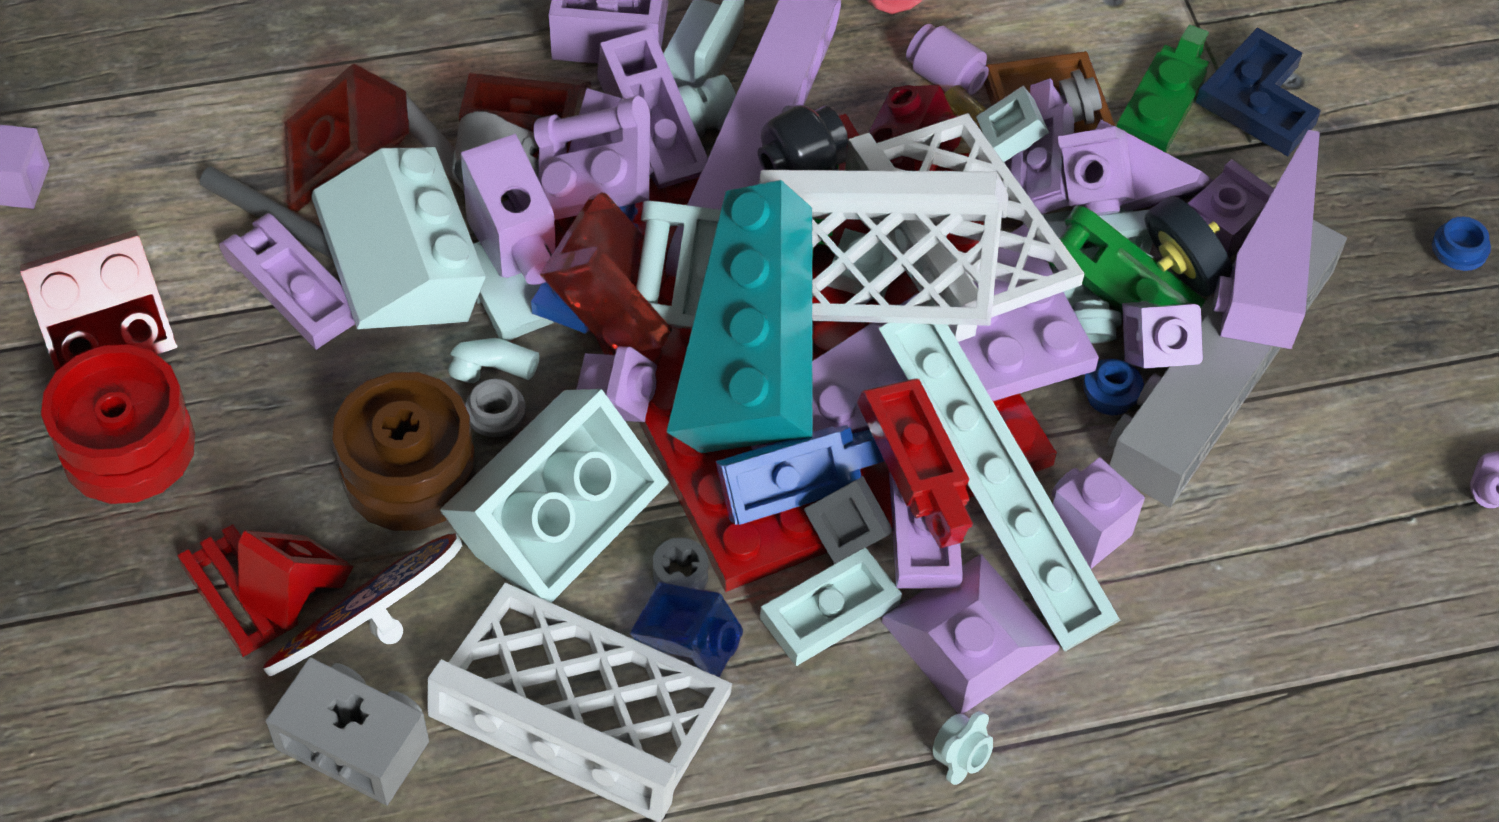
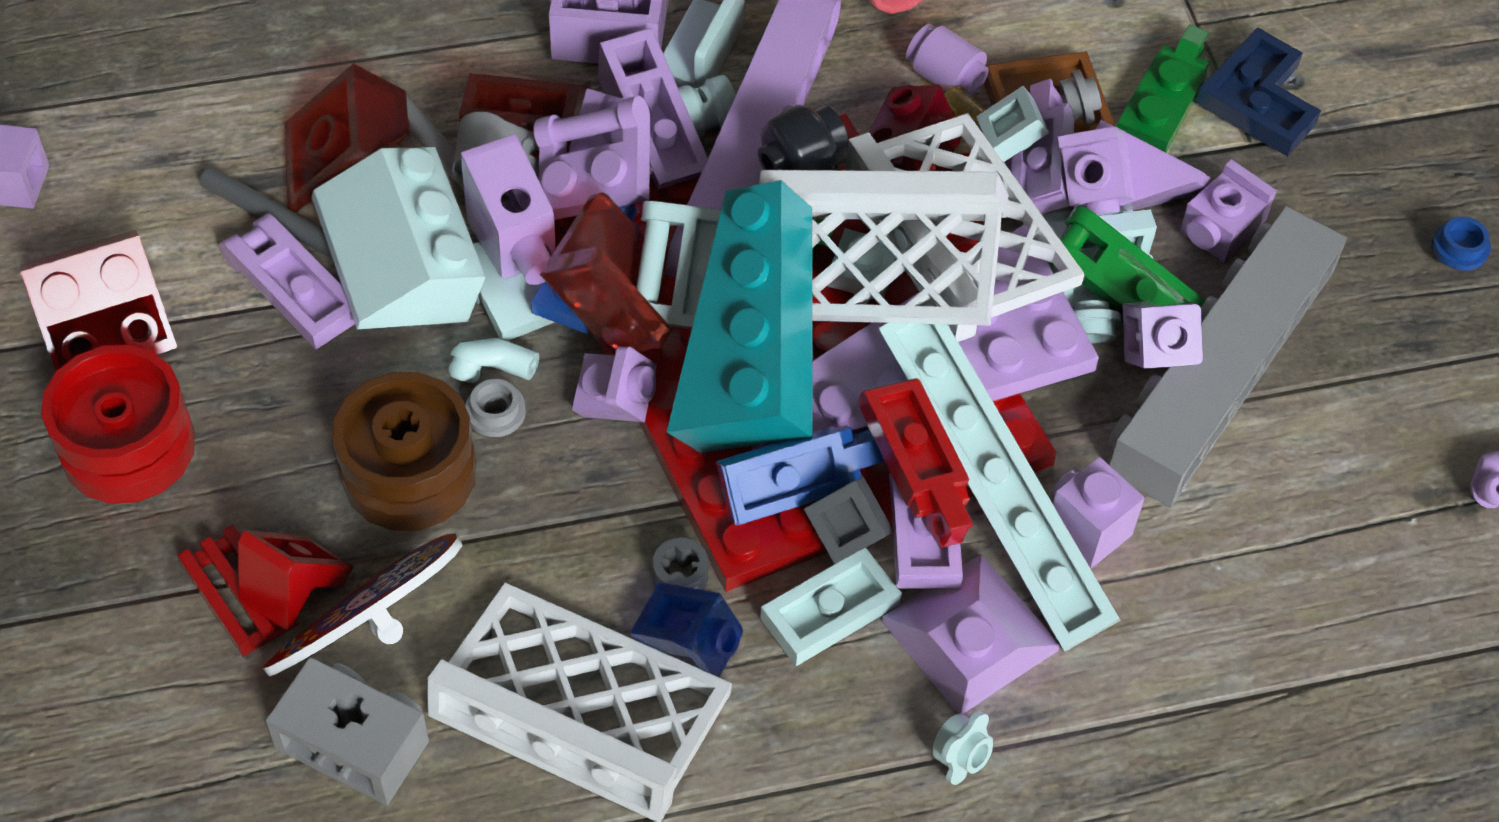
light aqua slope [440,389,669,603] -> none
blue plate [1083,359,1144,415] -> none
black wheel [1144,196,1233,296] -> none
lavender slope [1213,130,1320,349] -> none

